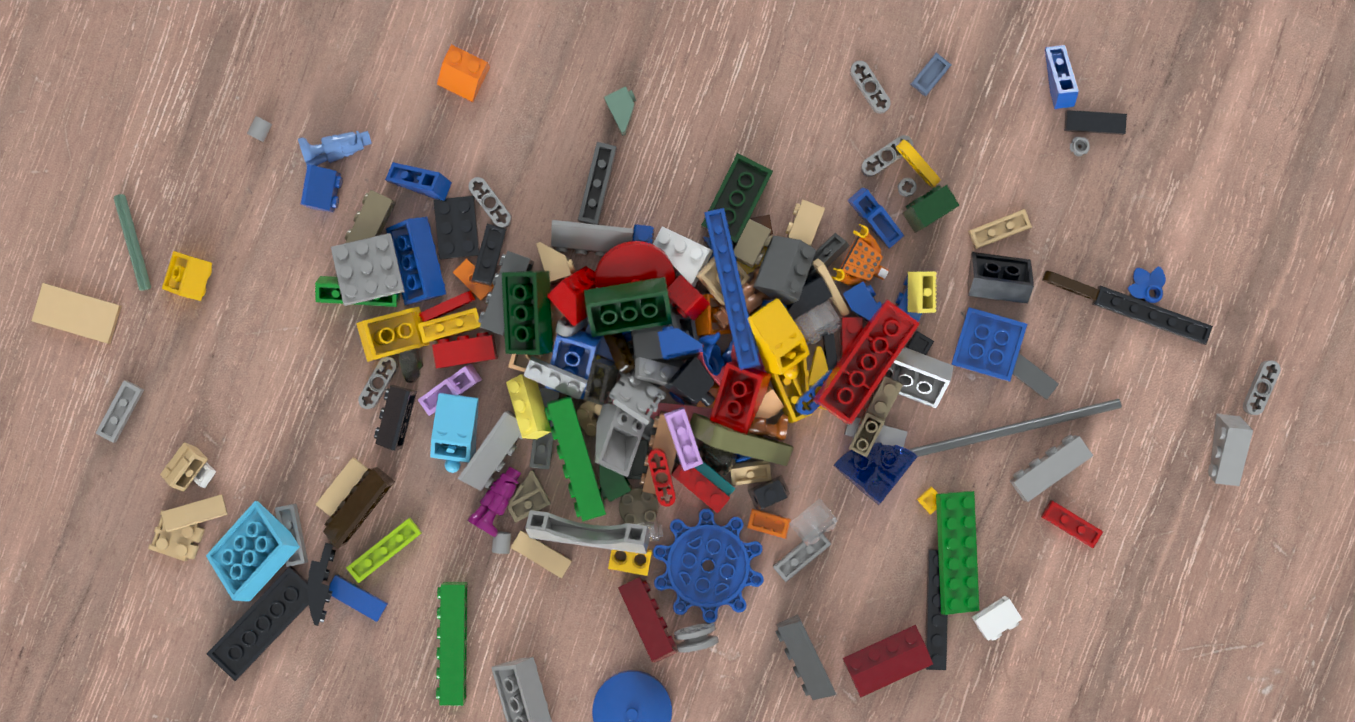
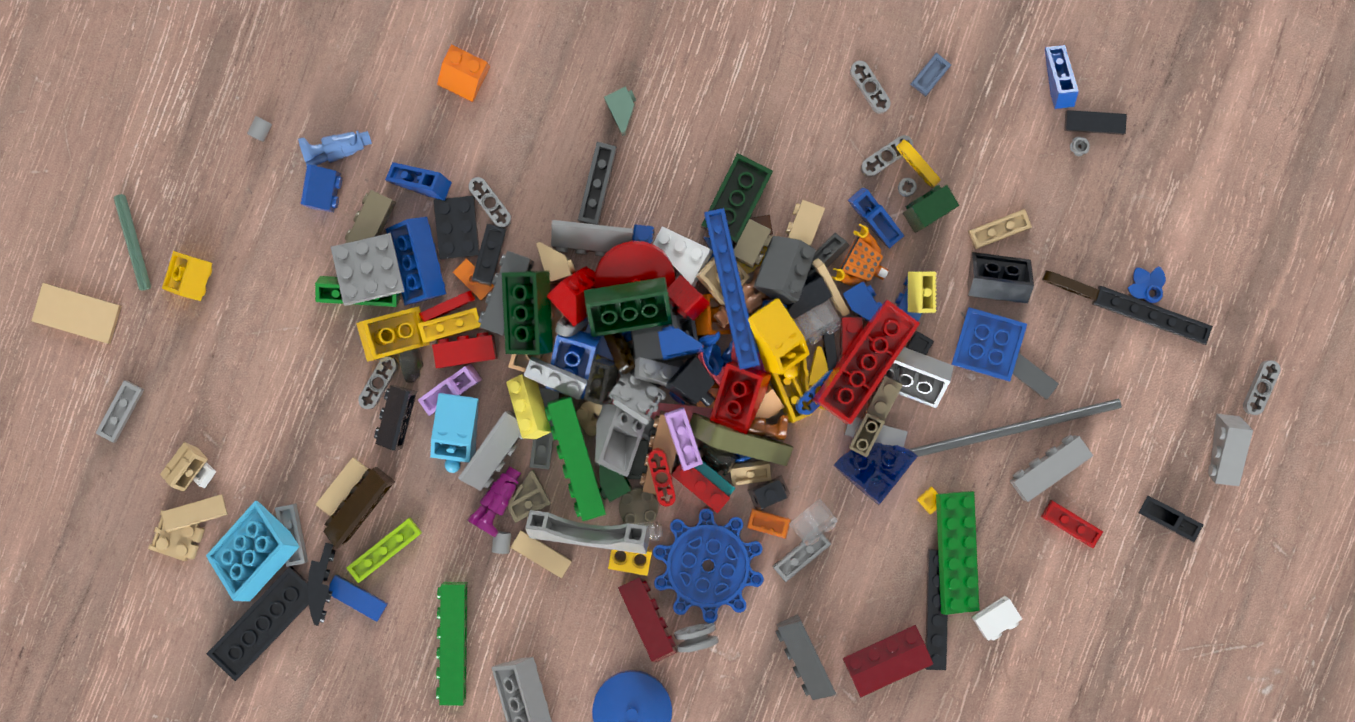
none -> black slope [1138,496,1204,543]

